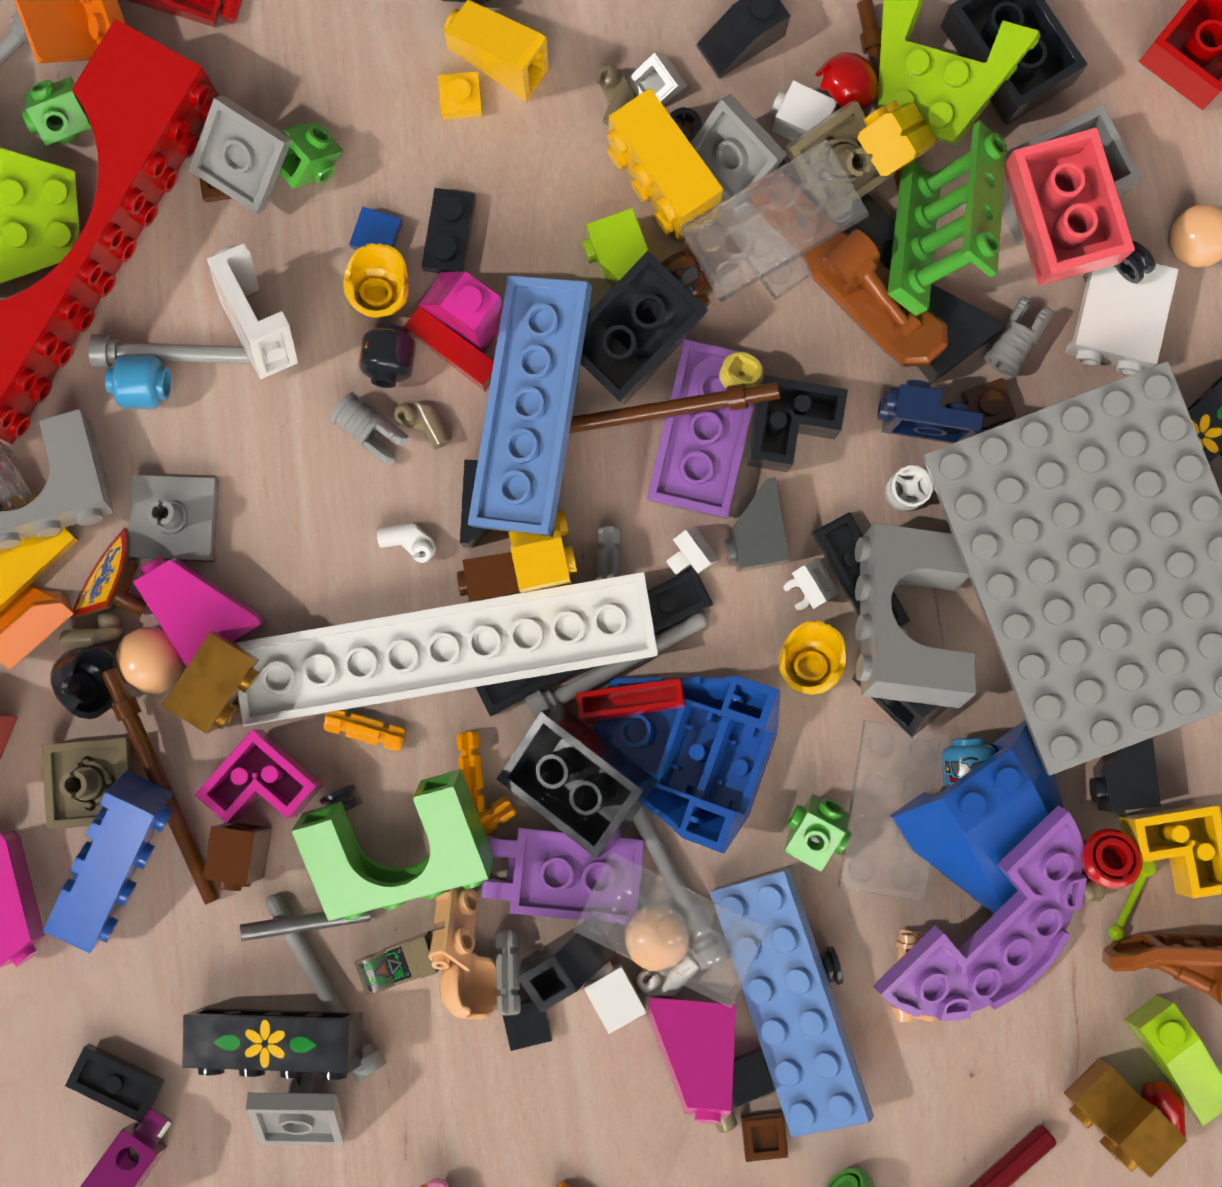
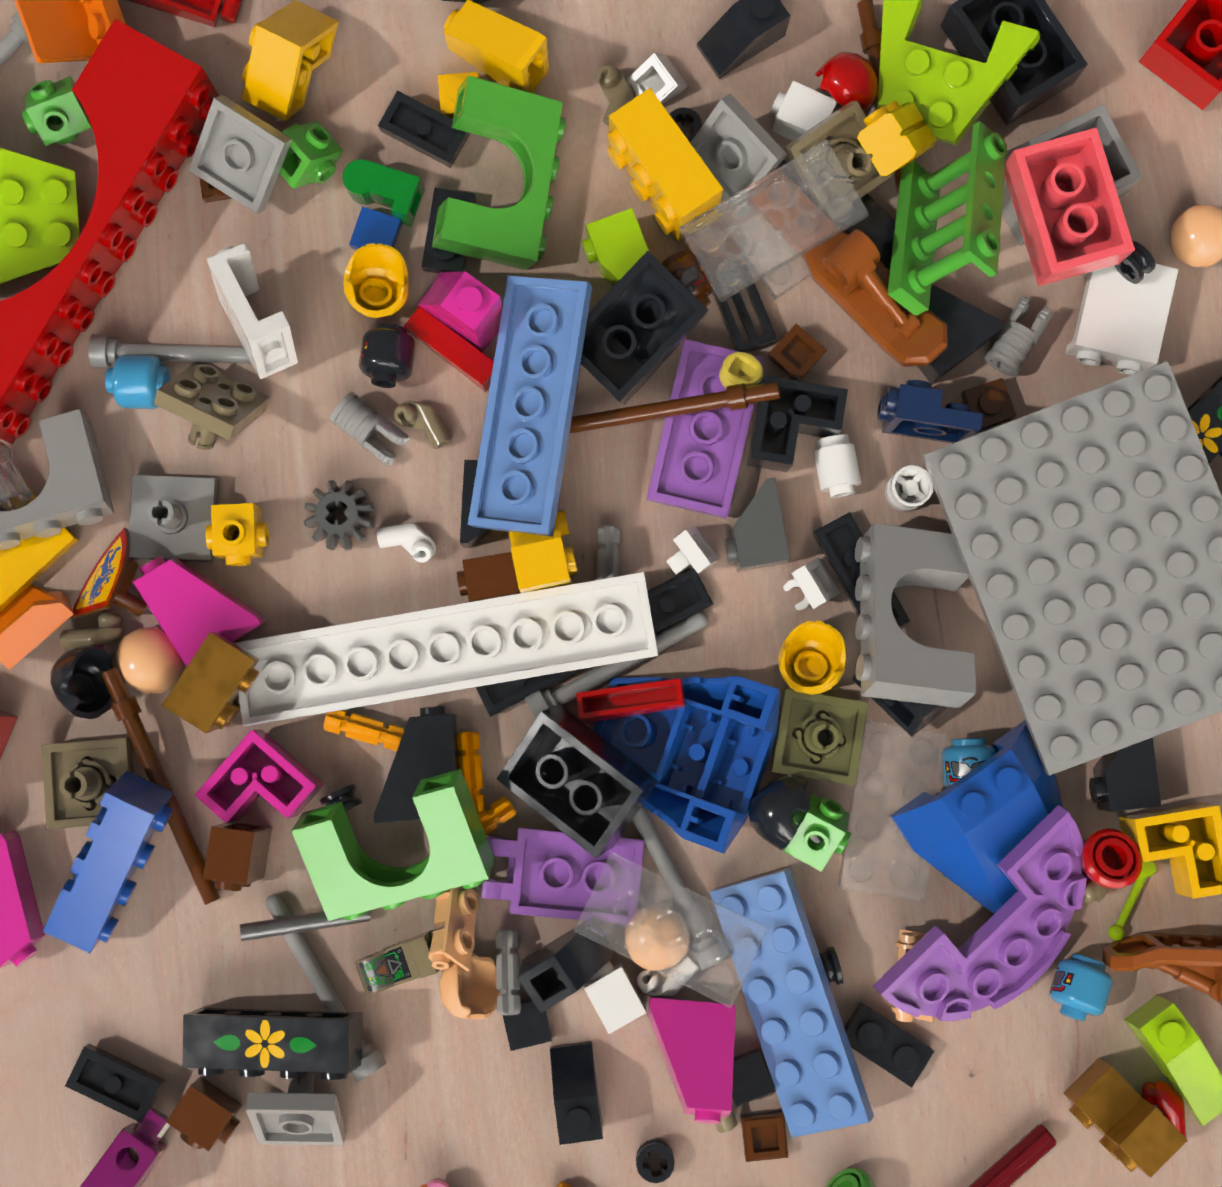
none -> dark tan plate [154,362,270,450]
none -> reddish brown brick [166,1076,242,1151]
none -> yellow brick [205,503,270,566]
none -> yellow brick [242,0,339,121]
none -> dark grey gear [304,480,376,551]
none -> green leg [342,159,425,227]
none -> black slope [374,706,459,823]
none -> black plate [378,90,470,168]
none -> bright green arch [432,75,566,270]
none -> black slope [550,1041,603,1145]
none -> black bush [636,1139,675,1183]
none -> black tile [712,264,777,353]
none -> black hair [749,776,811,850]
none -> reddish brown plate [767,323,827,381]
none -> olive plate [771,689,868,786]
none -> white brick [814,434,862,498]
none -> black plate [844,1002,935,1088]
none -> dark azure head [1050,954,1113,1022]

